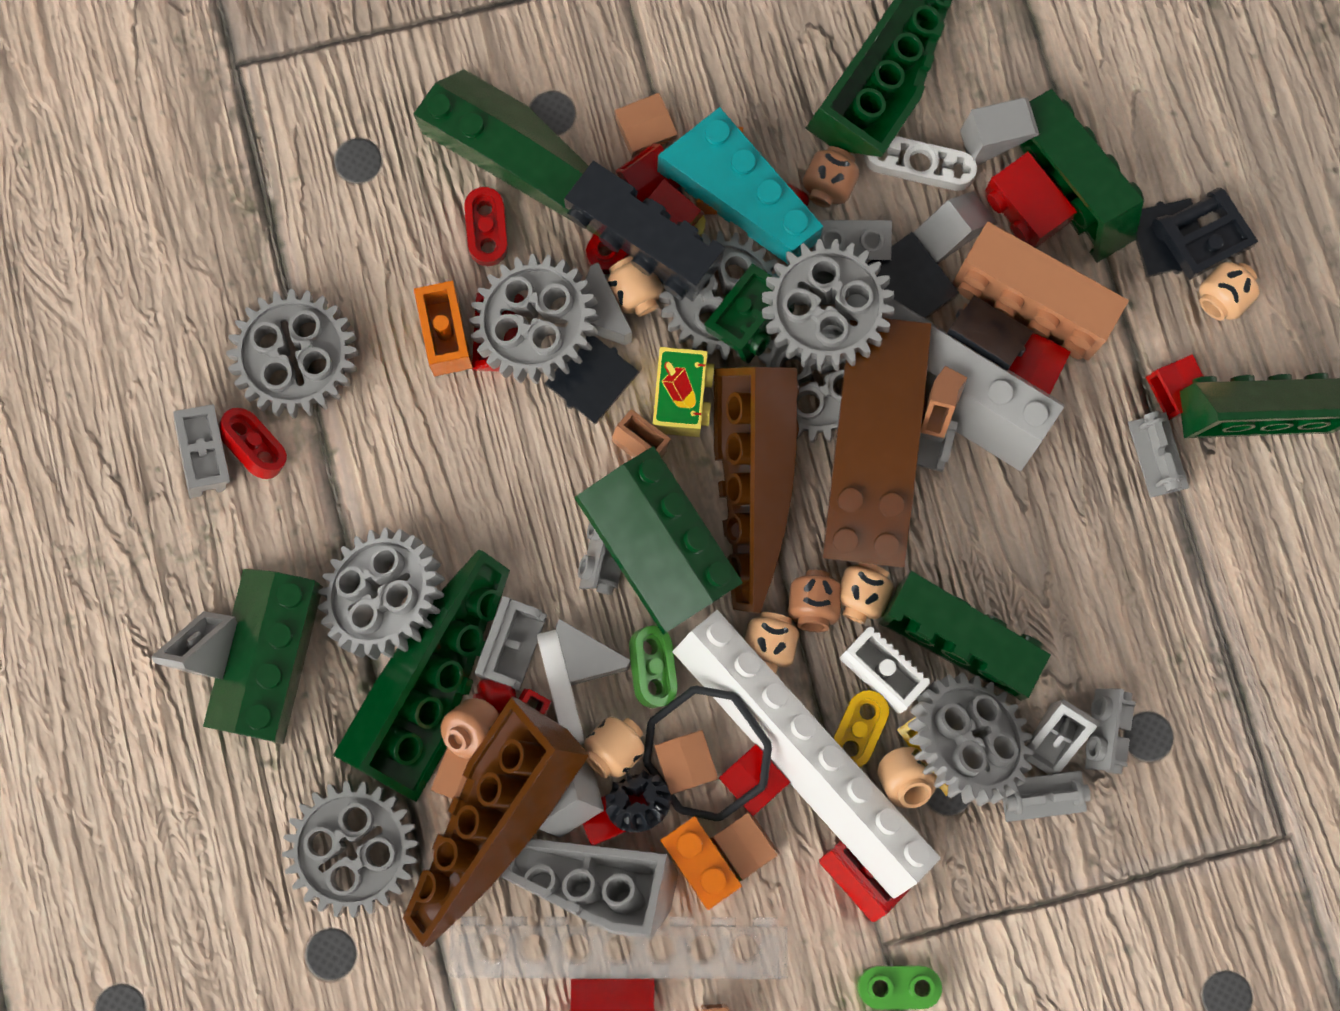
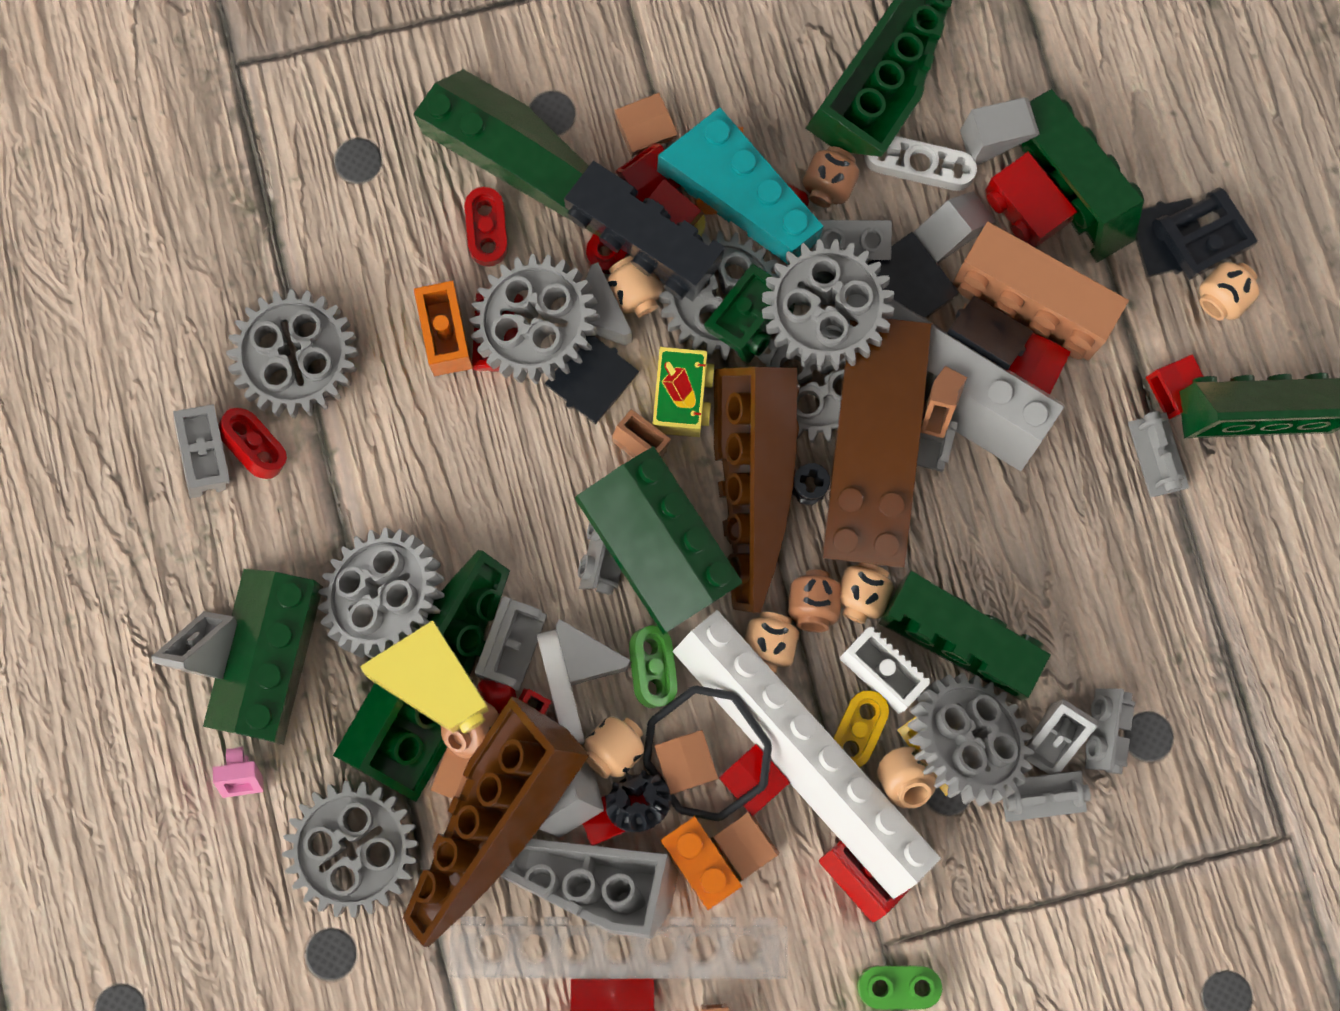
none -> bright pink tile [213,747,264,798]
none -> light yellow slope [360,621,489,734]
none -> black bush [792,463,830,505]

